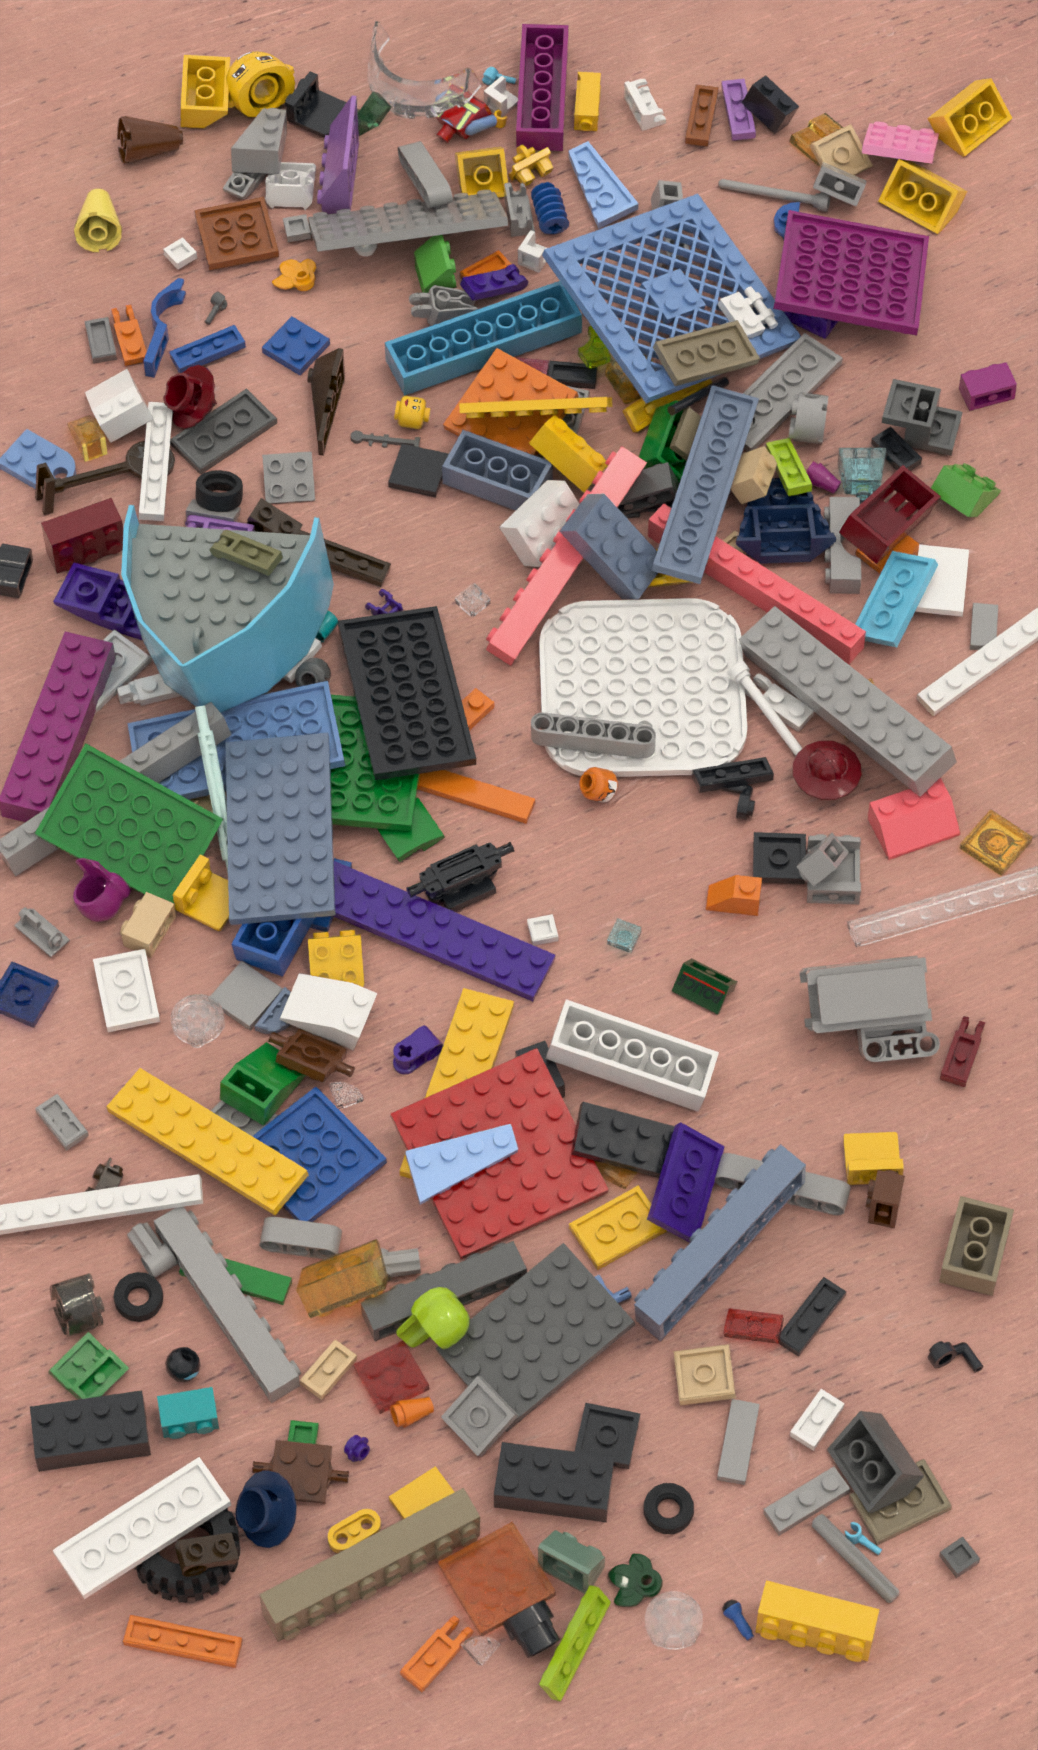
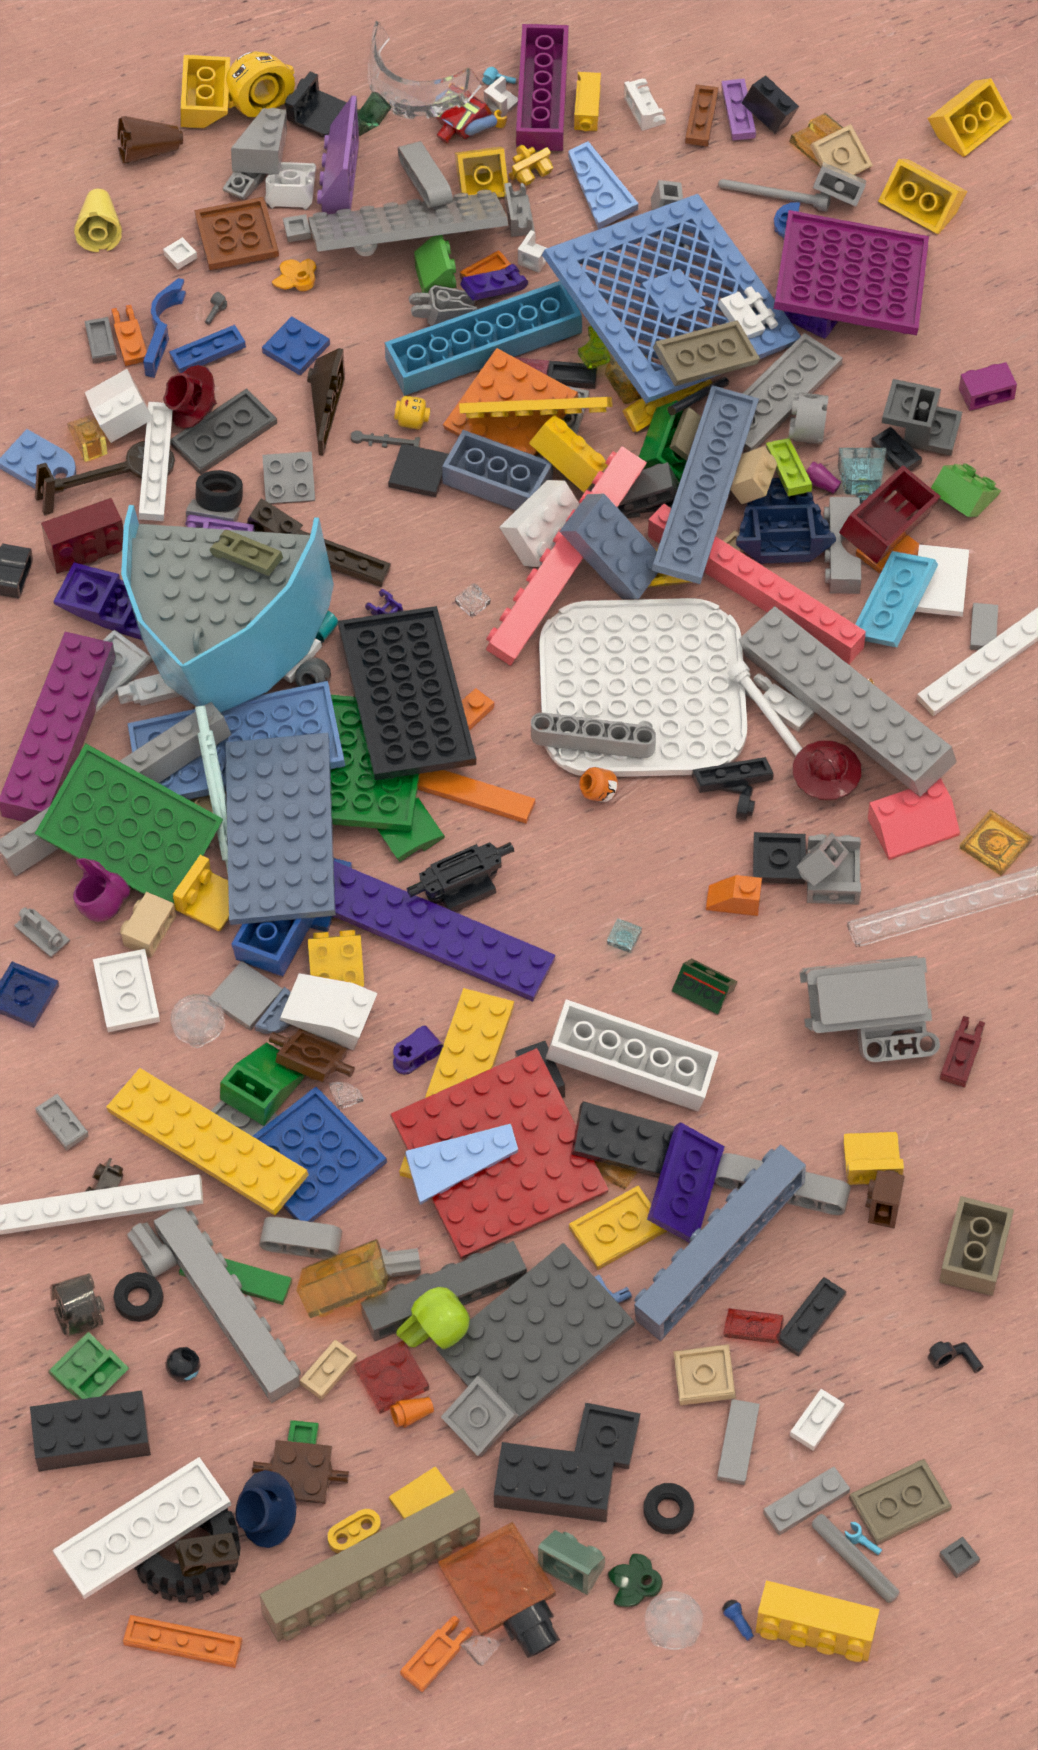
teal brick [157,1387,219,1439] -> none
dark purple plate [344,1435,370,1462] -> none
white tile [527,914,558,946] -> none
blue piece [531,182,569,234] -> none
lime plate [539,1585,611,1701] -> none
dark grey slope [827,1411,924,1513] -> none
bright pink plate [862,122,939,164] -> none

